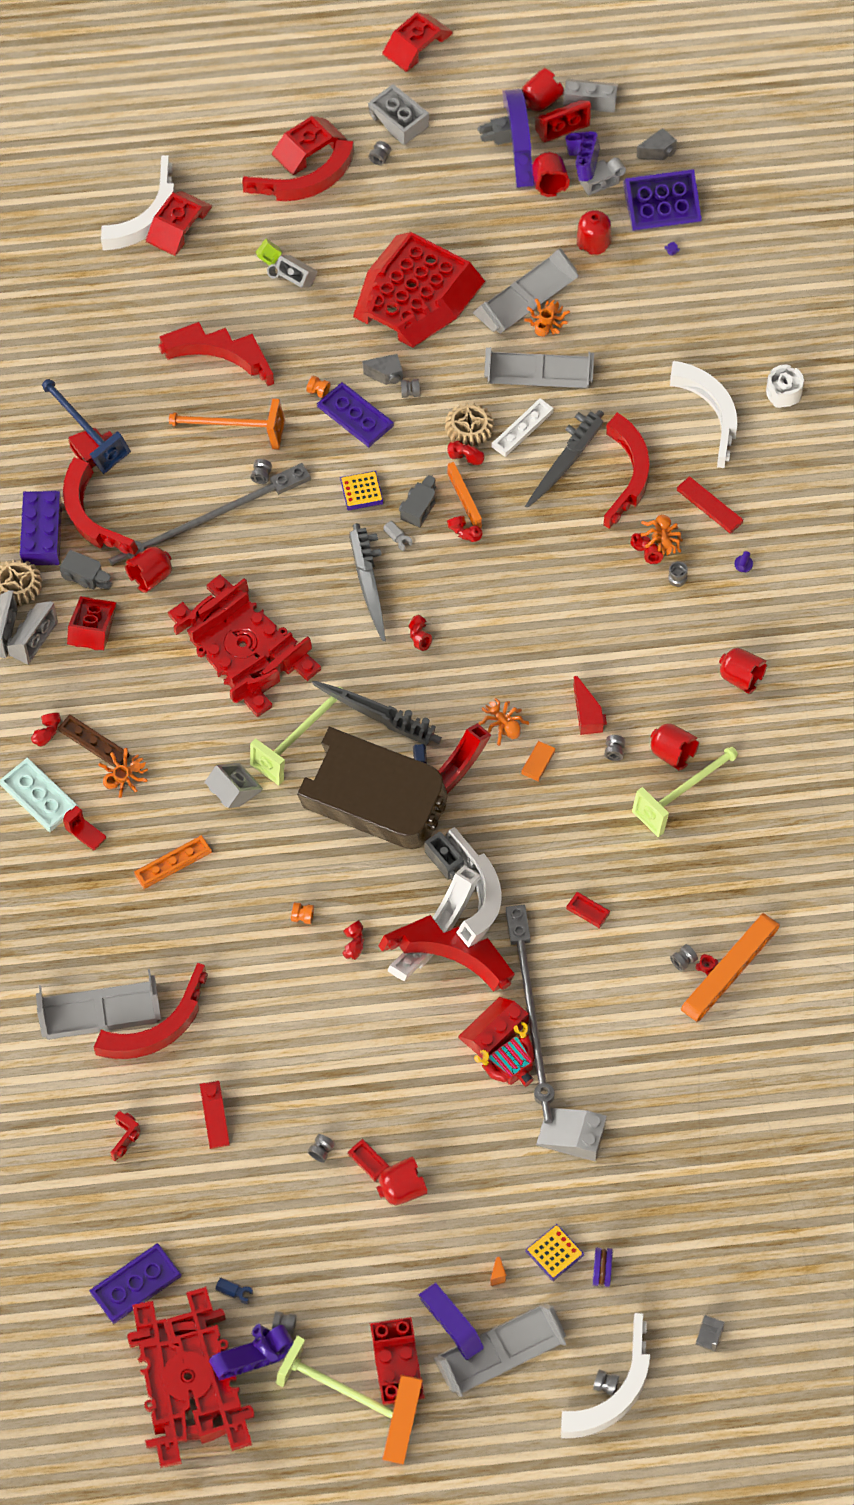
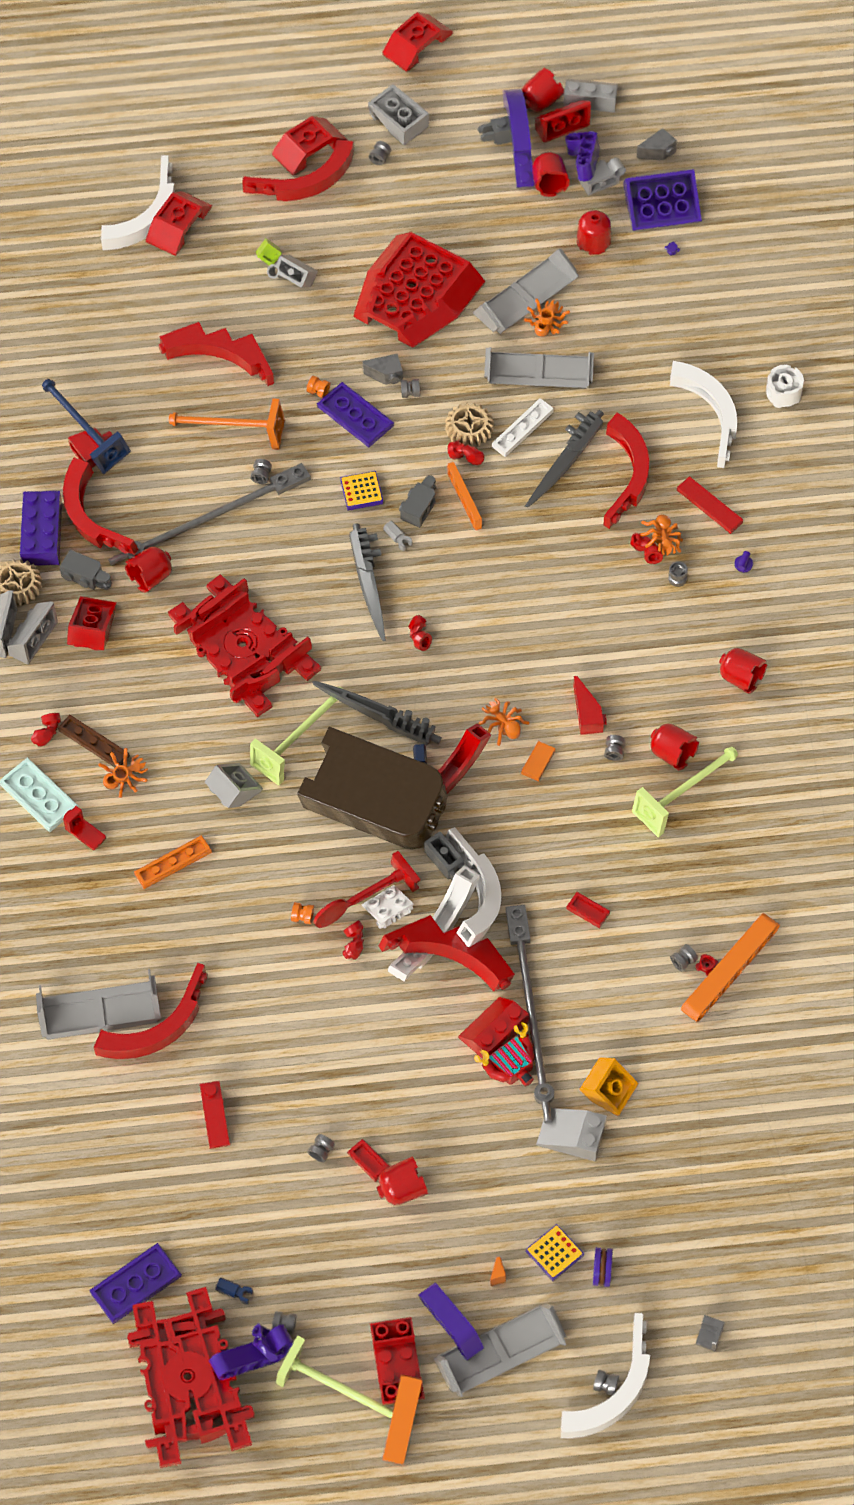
red bracket [110,1110,140,1161] -> none
red arm [447,516,483,542] -> none
none -> red piece [313,851,420,928]
none -> white hinge [362,885,414,929]
none -> light orange slope [579,1057,639,1116]

